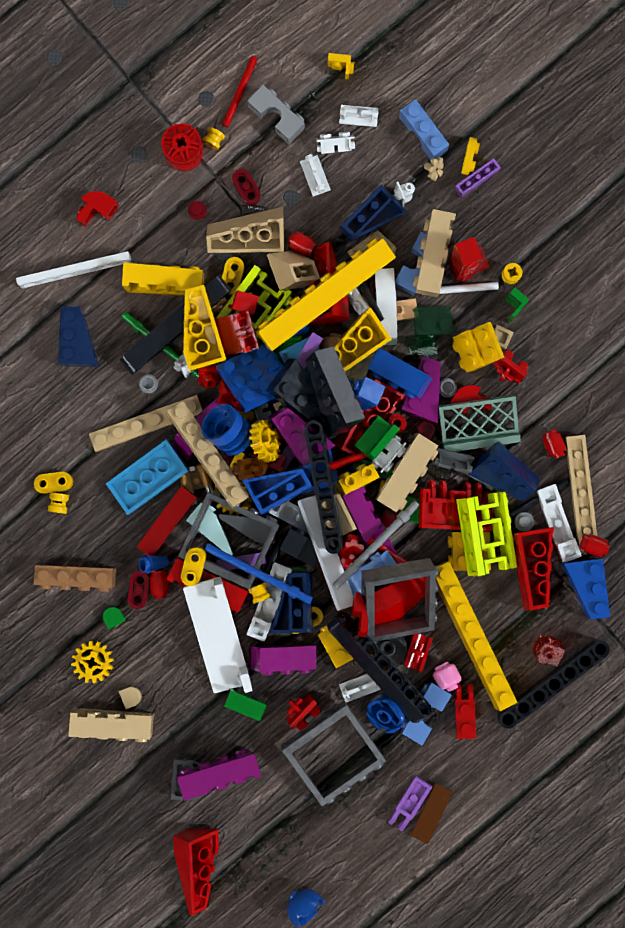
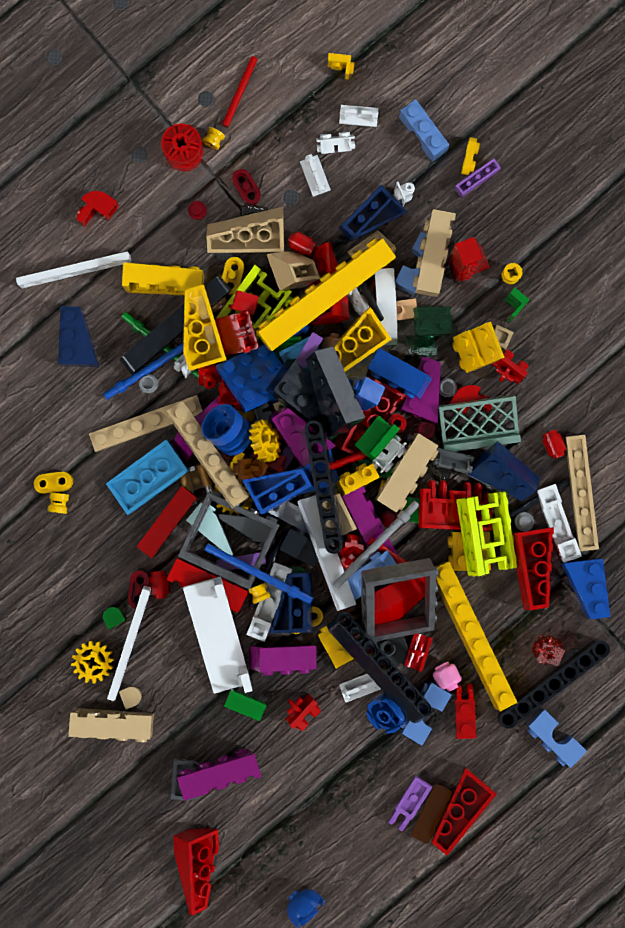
medium nougat brick [34,565,116,592] -> none
blue cone [139,555,169,574] -> none
yellow plate [181,547,206,586] -> none
light grey arch [247,85,305,145] -> none
flat silver window [281,701,386,806] -> none
red slope [351,592,368,637] -> none
white bar [422,282,499,295] -> none
tan plant [424,157,444,181] -> none
red brick [579,534,610,558] -> none
none -> blue bar [103,342,184,400]
none -> white tile [107,586,151,701]
none -> red wedge [432,766,497,856]
none -> medium blue arch [526,707,587,768]

